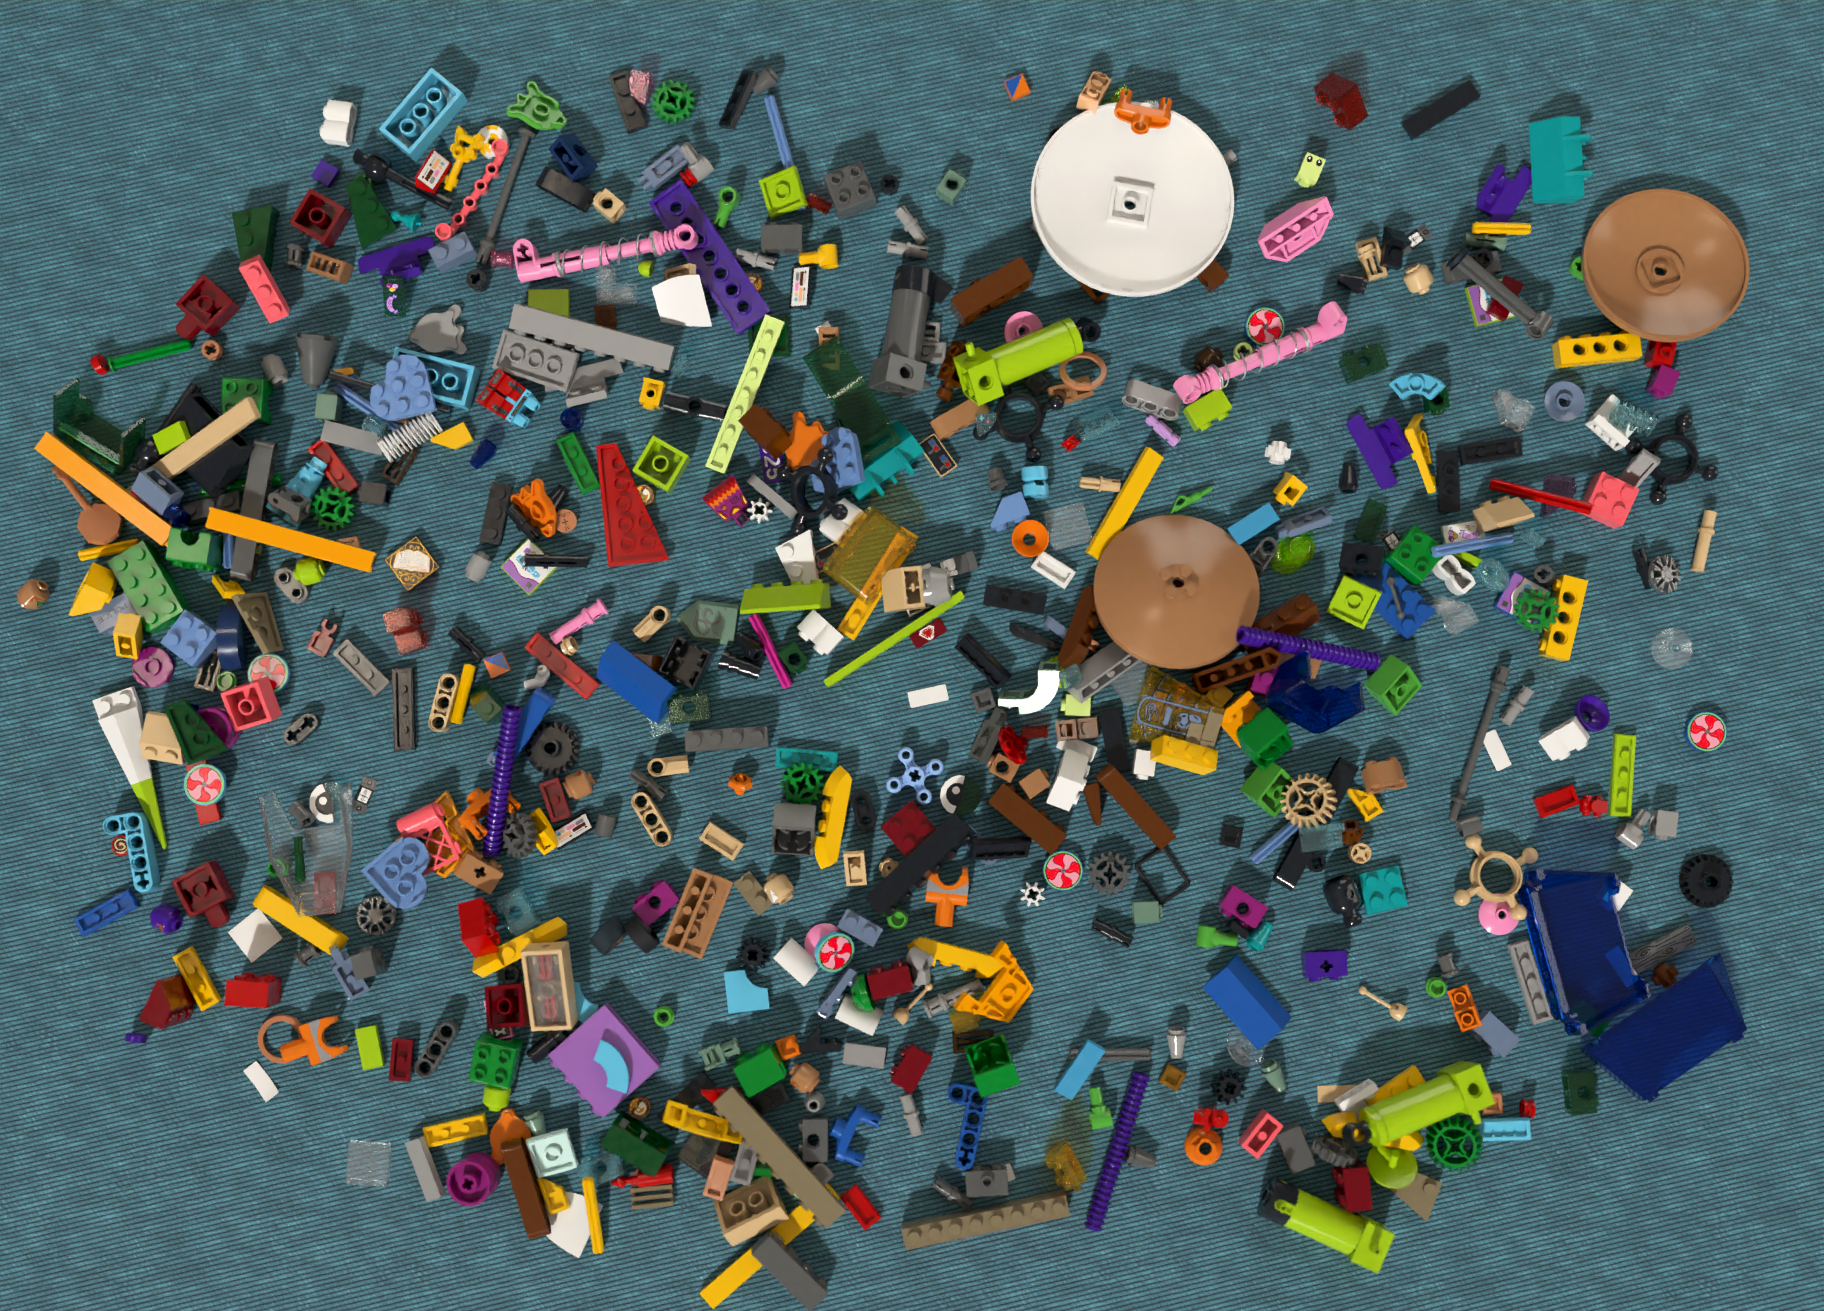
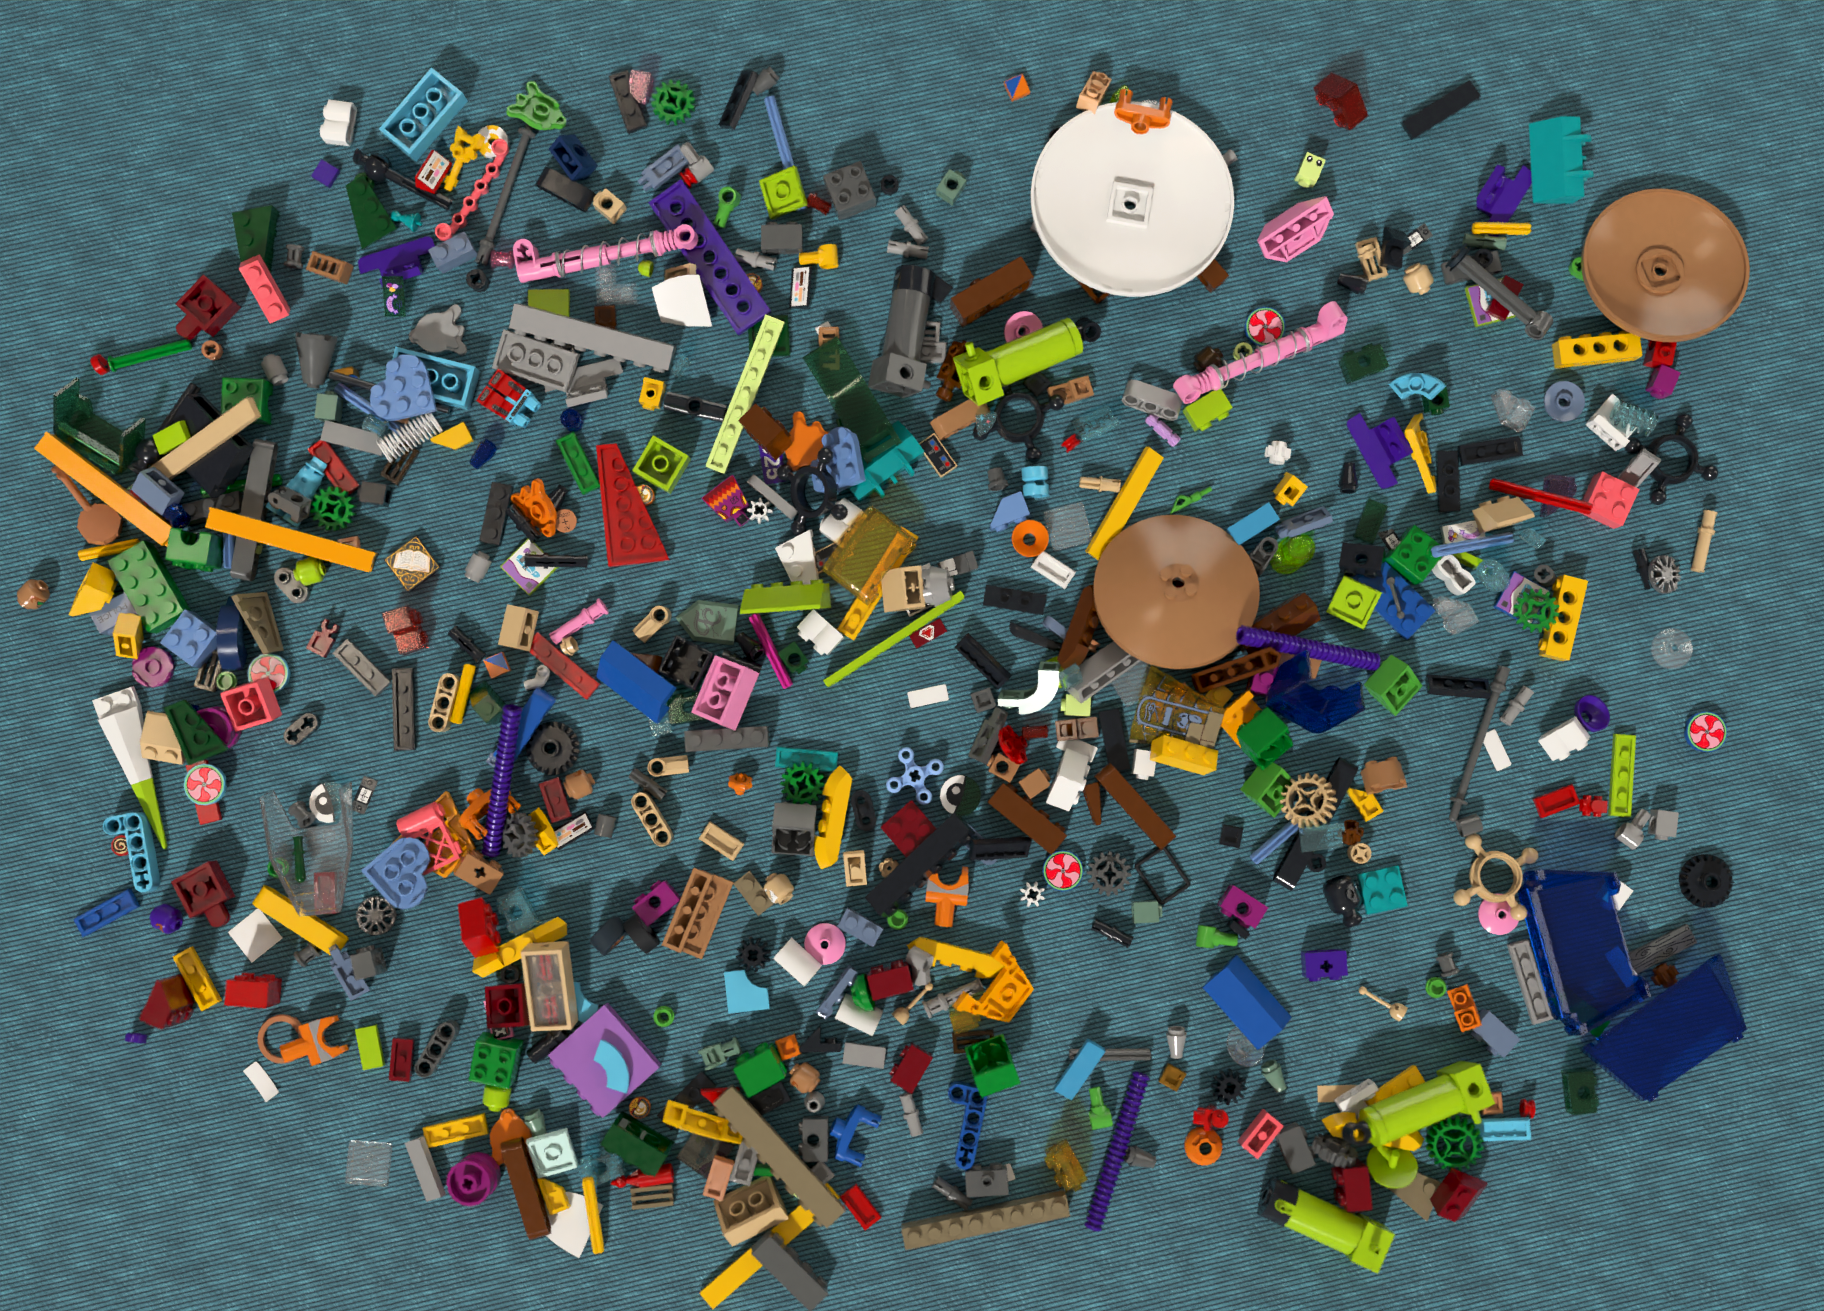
yellow tile [211,574,245,599] -> none
dark red brick [289,188,352,249] -> none
tile [814,931,855,972] -> none
nougat piece [1059,351,1107,391] -> none
teal cone [1245,921,1274,952] -> none
none -> tan brick [498,604,539,652]
none -> bright pink slope [691,655,759,731]
none -> black plate [1425,674,1491,699]
none -> dark red slope [1430,1168,1488,1222]

